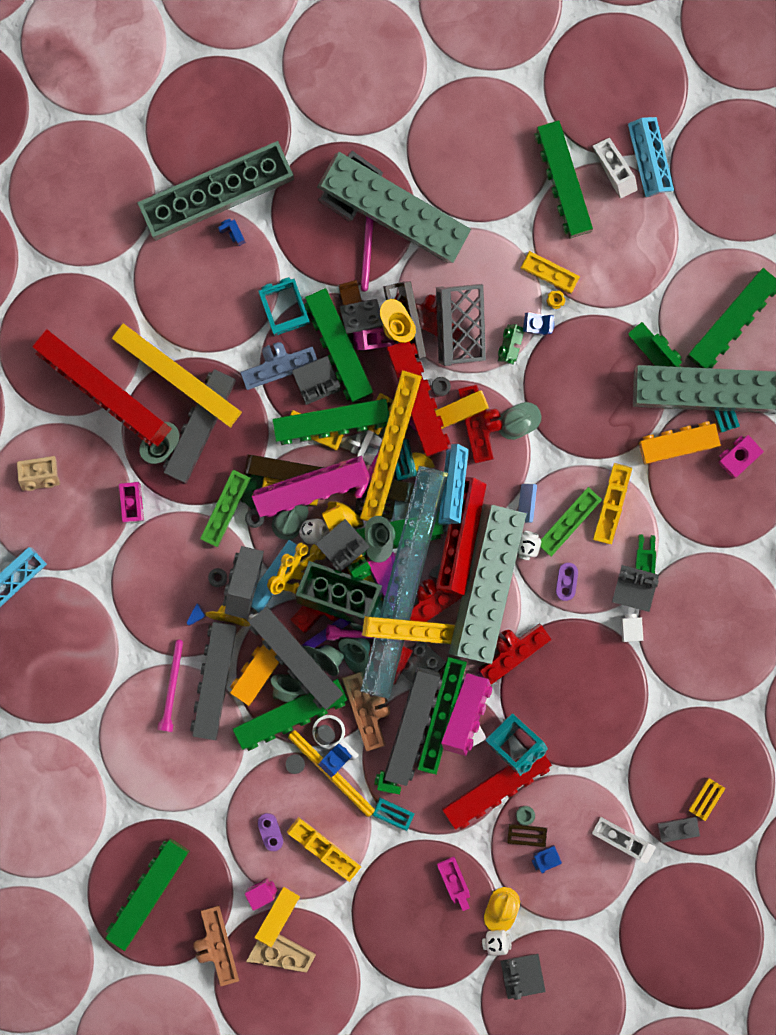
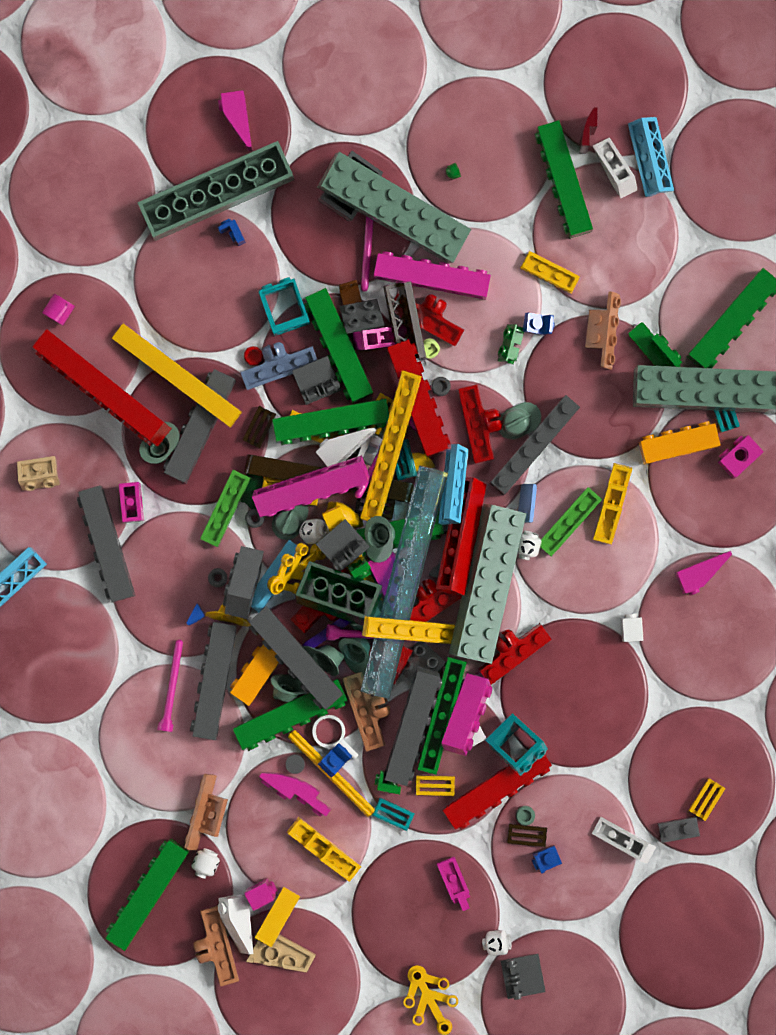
medium lavender plate [258,813,283,851] -> none
dark grey tile [315,725,335,745] -> none
yellow piece [380,299,416,343] -> none
yellow tile [435,391,489,429] -> none
dark grey fence [436,284,486,366] -> none
yellow piece [484,887,520,931] -> none
yellow plate [547,291,565,309] -> none
medium lavender plate [556,563,578,601] -> none
dark grey hinge [612,565,659,612] -> none
green hinge [635,534,656,574] -> none
none -> dark pink piece [42,294,75,326]
none -> dark grey brick [77,485,136,603]
none -> nougat bracket [184,774,228,850]
none -> white head [191,848,220,879]
none -> dark pink slope [218,90,252,151]
none -> white slope [218,894,253,954]
none -> dark brown tile [243,406,277,448]
none -> red tile [244,346,263,366]
none -> dark pink slope [259,772,331,817]
none -> white slope [316,428,377,466]
none -> dark pink brick [374,251,491,300]
none -> yellow plant [403,965,458,1035]
none -> yellow tile [416,775,455,796]
none -> yellowish green tile [423,338,440,359]
none -> green hinge [446,163,461,179]
none -> dark grey brick [490,395,580,495]
none -> dark red slope [579,107,598,154]
none -> nougat bracket [585,291,621,370]
none -> dark pink slope [675,551,732,596]

